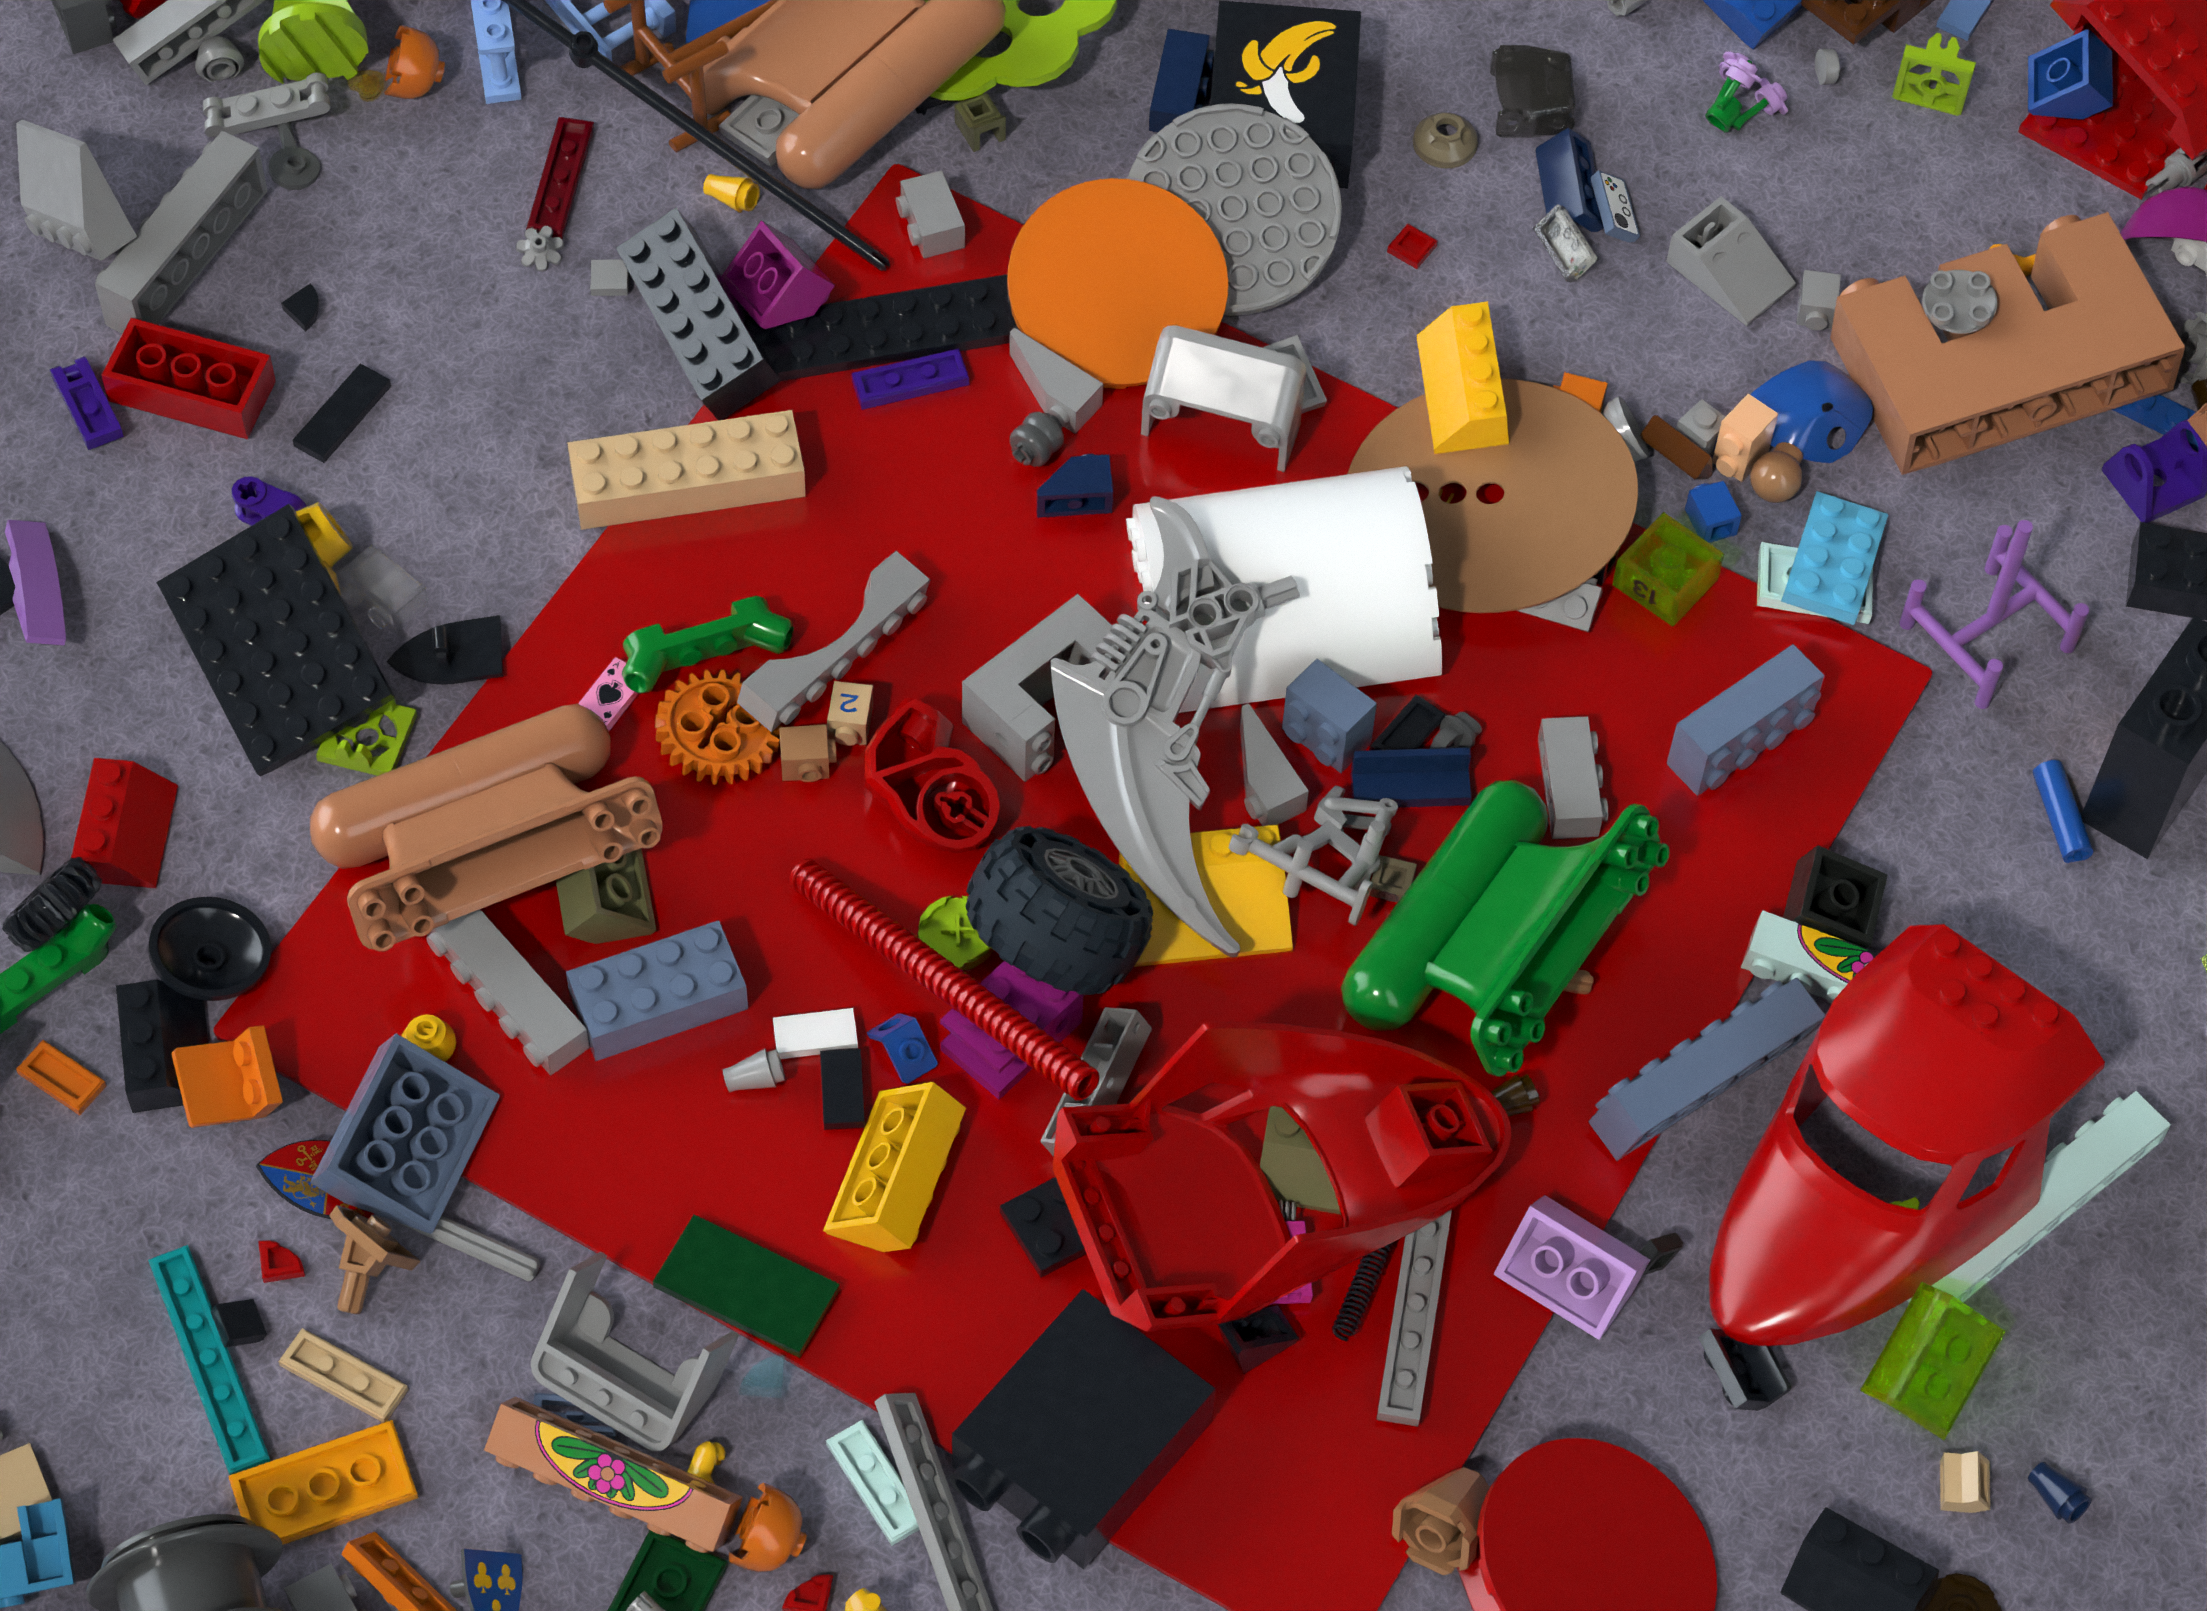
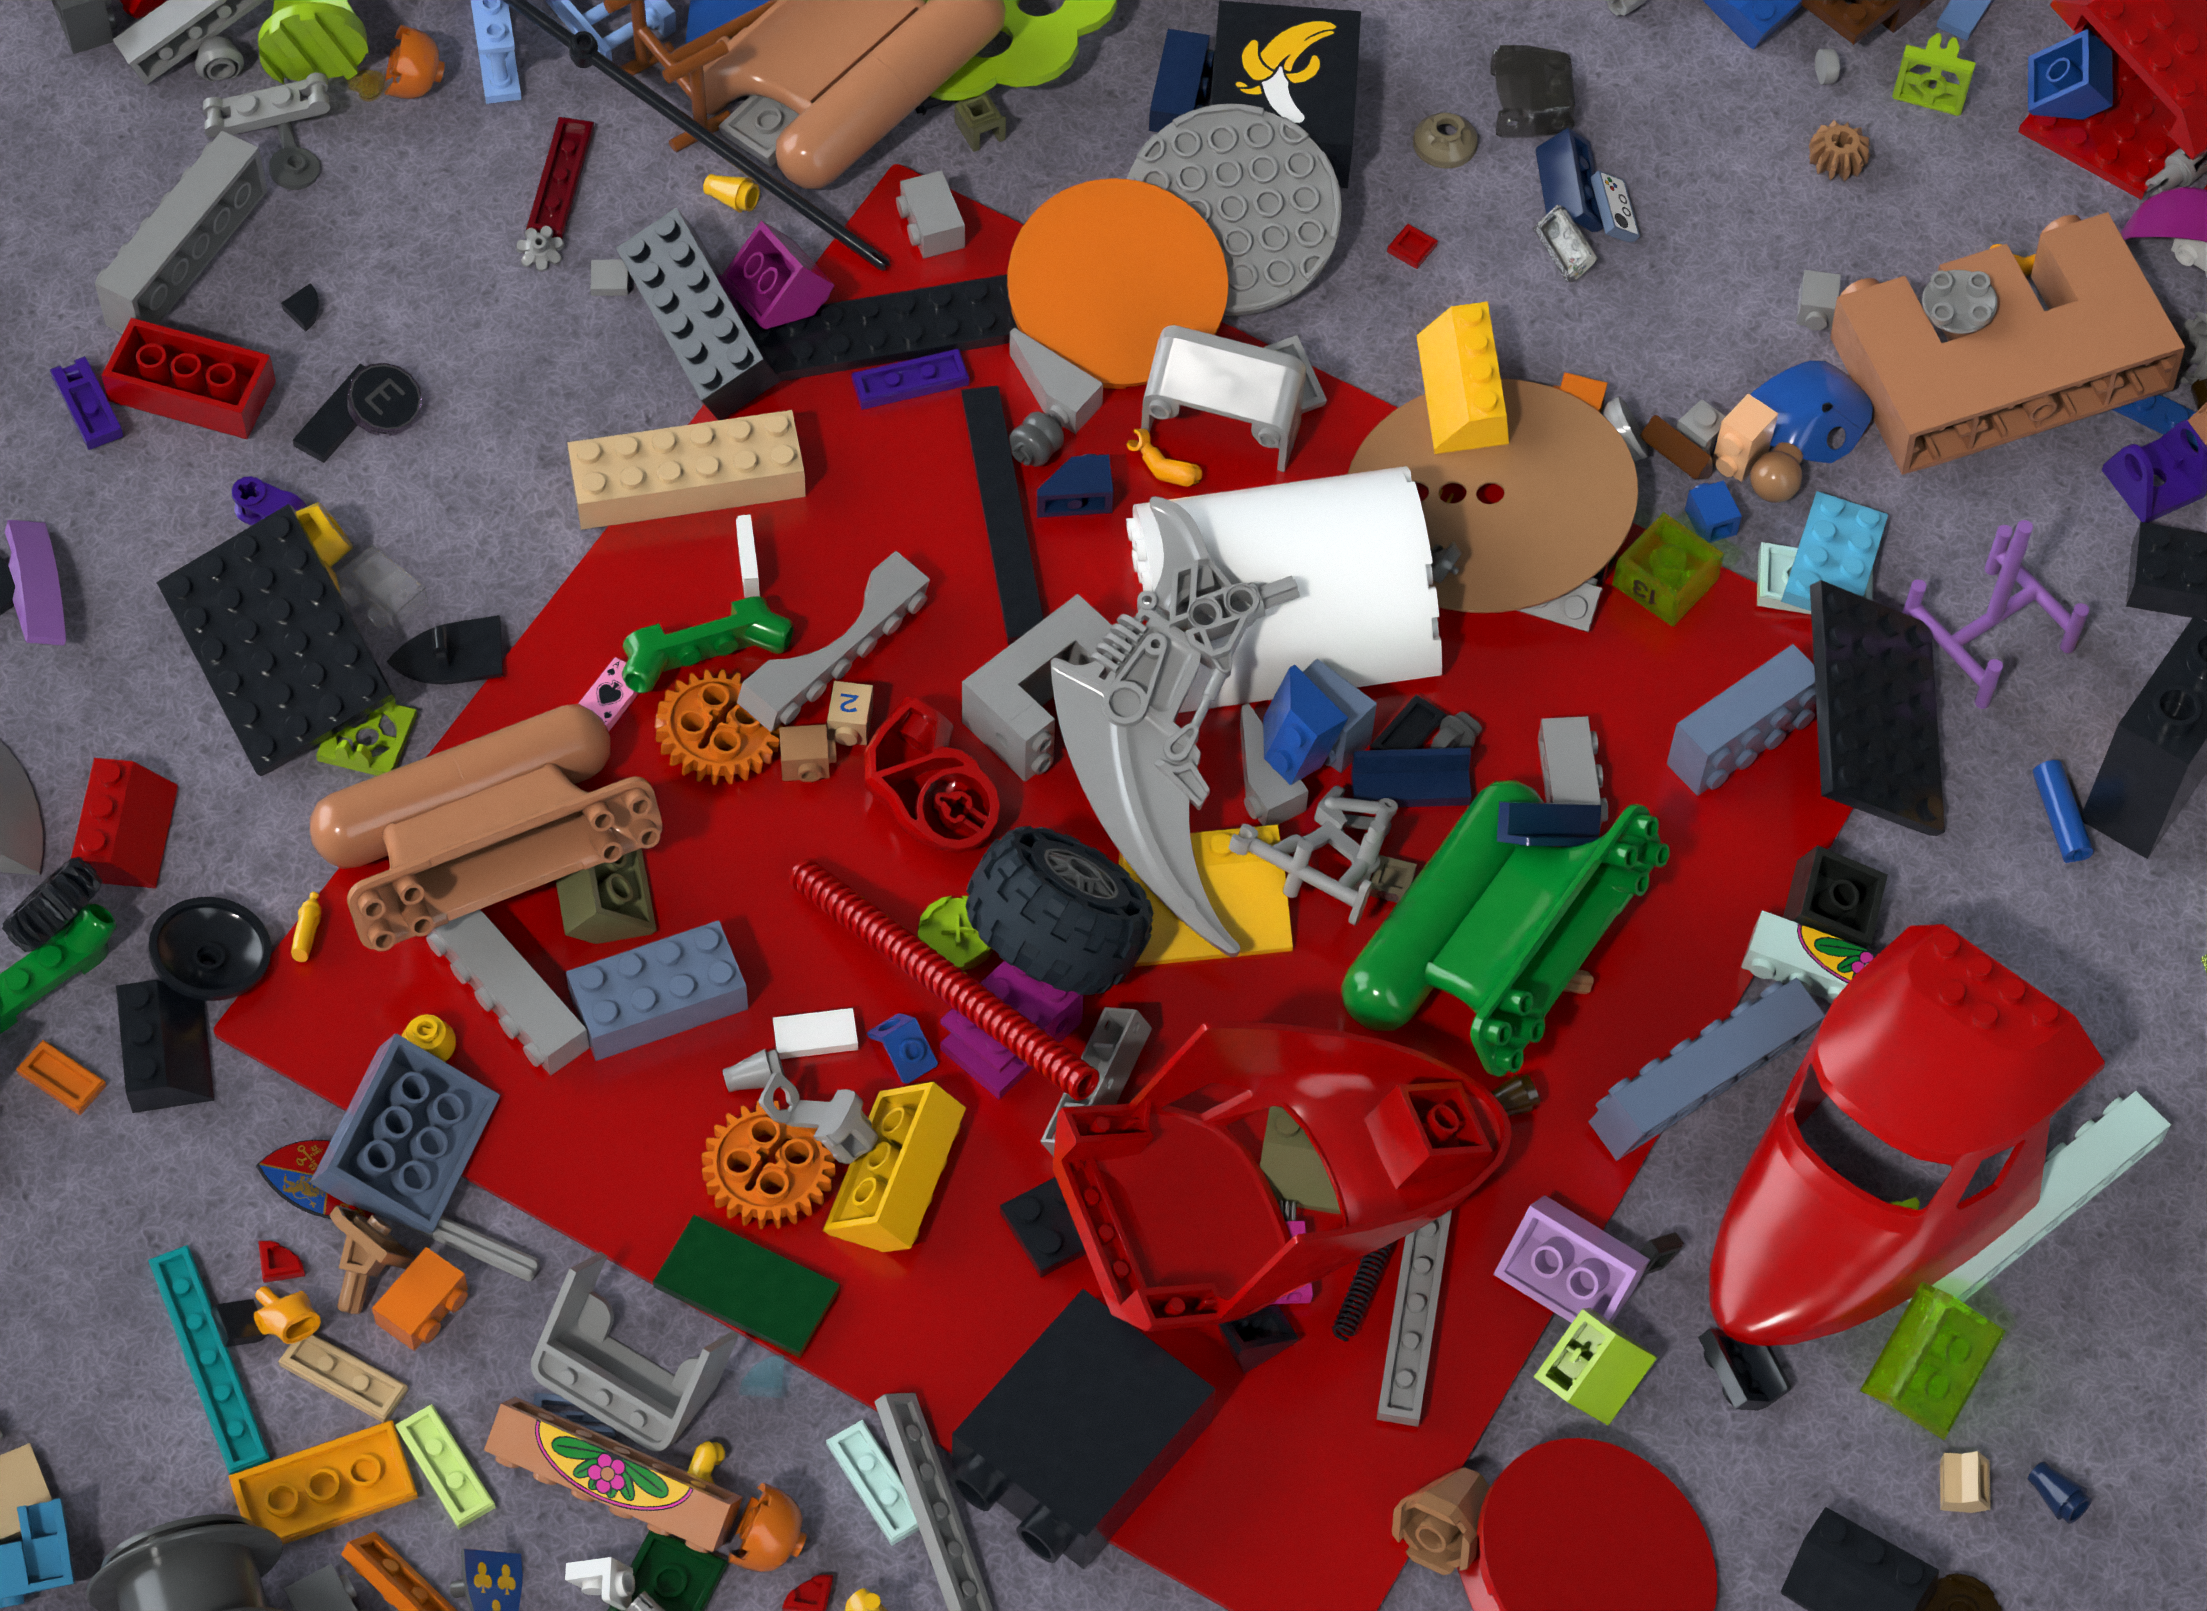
light grey slope [16,120,137,261] -> none
orange bracket [172,1025,283,1128] -> none
black tile [820,1049,865,1130] -> none
light grey slope [1666,196,1796,326] -> none
plant [1705,52,1788,132] -> none
none -> light orange piece [254,1286,321,1344]
none -> yellow piece [291,891,321,962]
none -> black tile [347,363,423,436]
none -> orange brick [372,1247,468,1351]
none -> yellowish green tile [395,1404,496,1530]
none -> white bracket [565,1557,635,1610]
none -> orange gear [702,1101,836,1229]
none -> white tile [736,515,760,598]
none -> light grey piece [759,1073,878,1164]
none -> black tile [961,385,1043,645]
none -> light orange arm [1127,428,1202,487]
none -> blue slope [1263,665,1348,785]
none -> dark grey hat [1430,541,1463,584]
none -> dark blue panel [1497,801,1601,846]
none -> lime slope [1534,1307,1658,1426]
none -> medium nougat gear [1809,120,1870,182]
none -> black plate [1810,580,1945,836]

